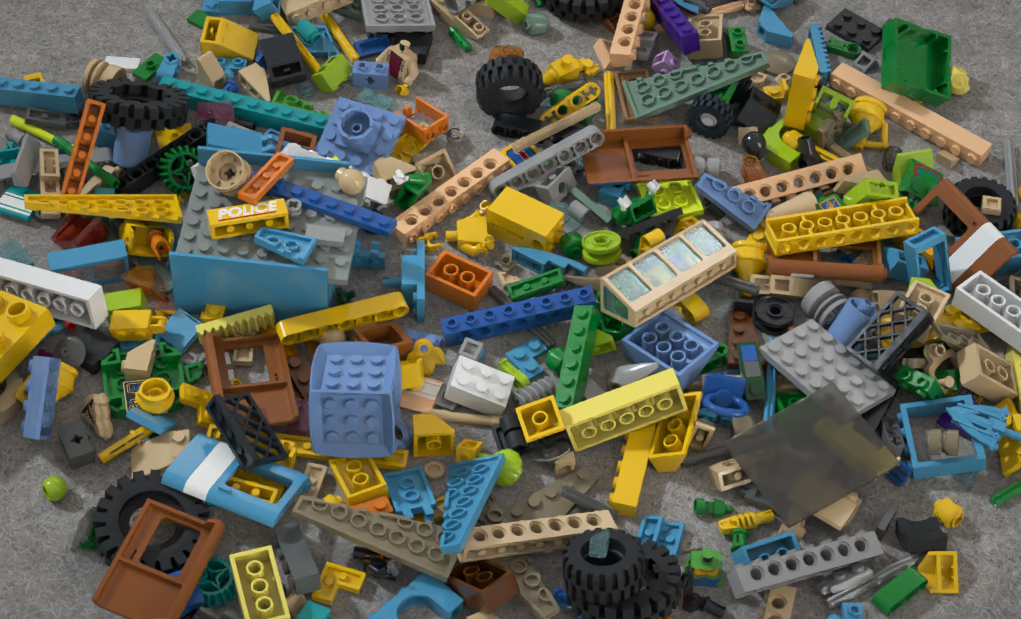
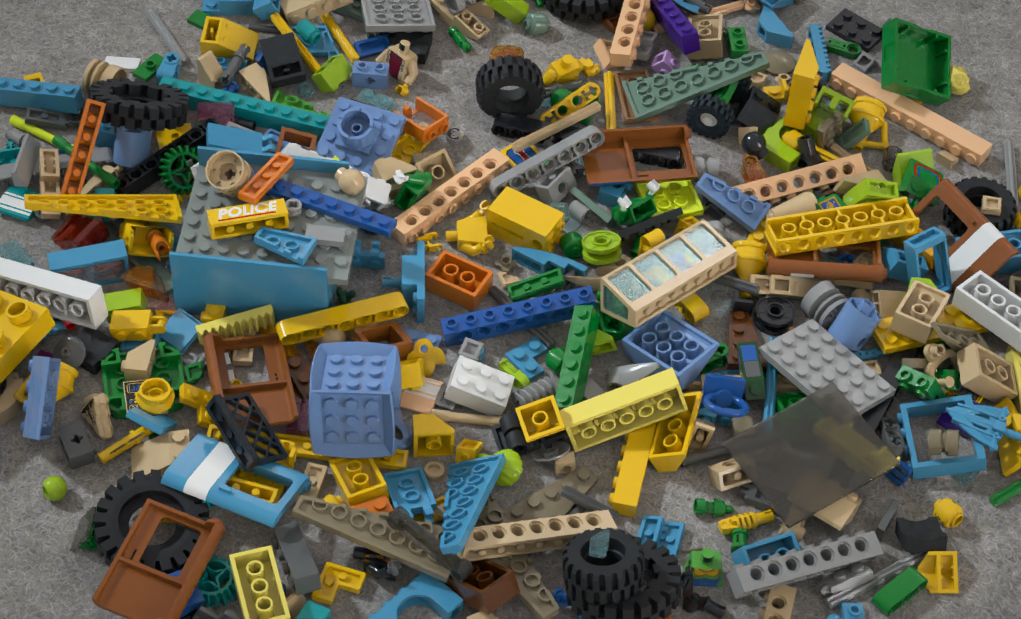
black fence [845,291,935,378] -> none
none -> dark grey pin [219,43,250,86]
none -> clear smoke piece [386,506,474,582]

